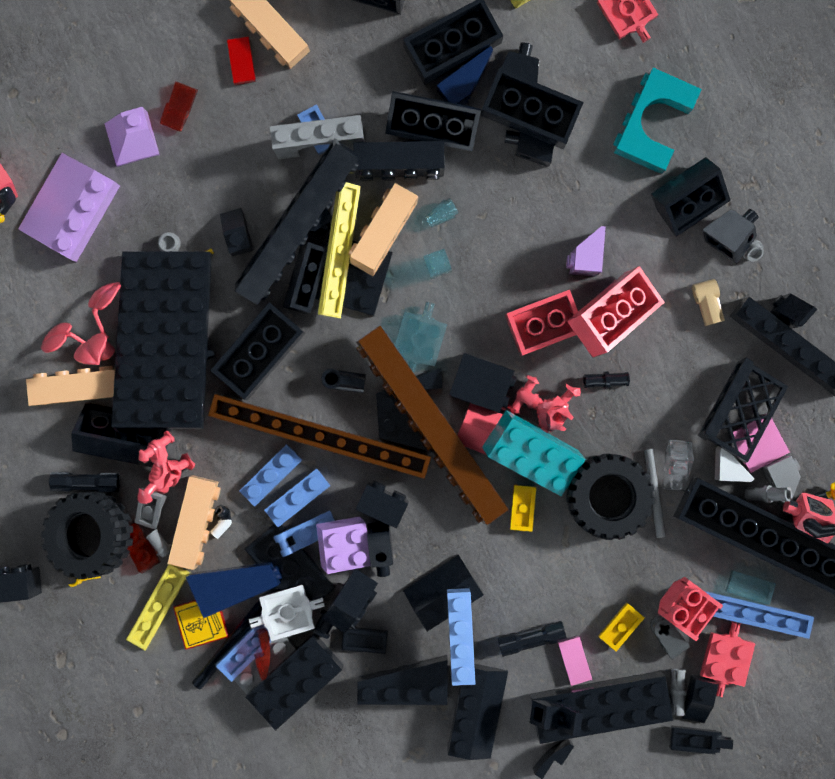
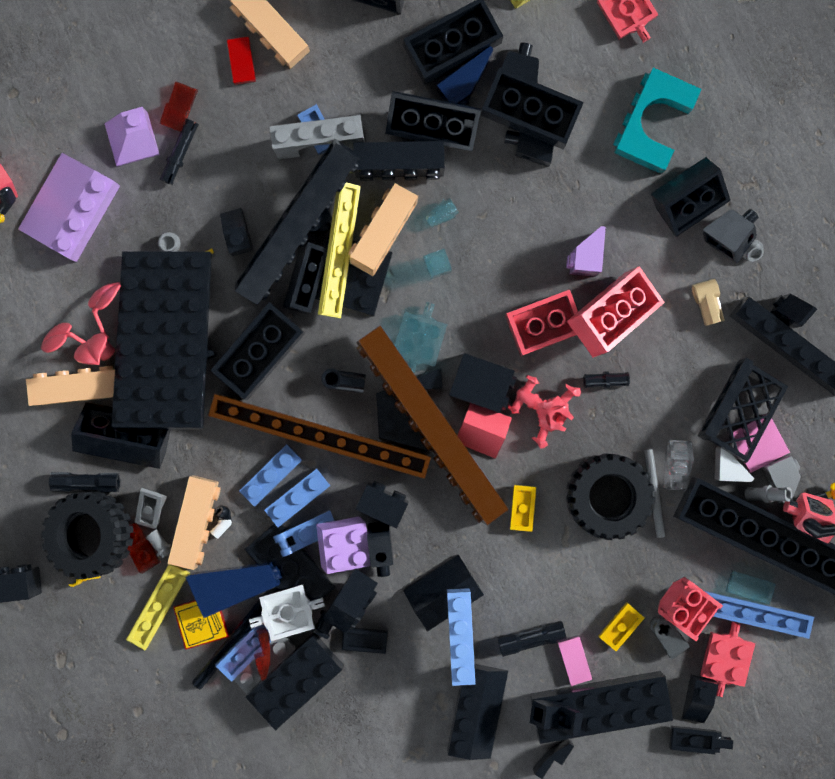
coral piece [137,431,195,504] -> none
black wedge [357,655,448,705] -> none
teal brick [482,410,586,496] -> none
light grey pin [669,669,687,716] -> none
none -> black pin [159,119,199,185]

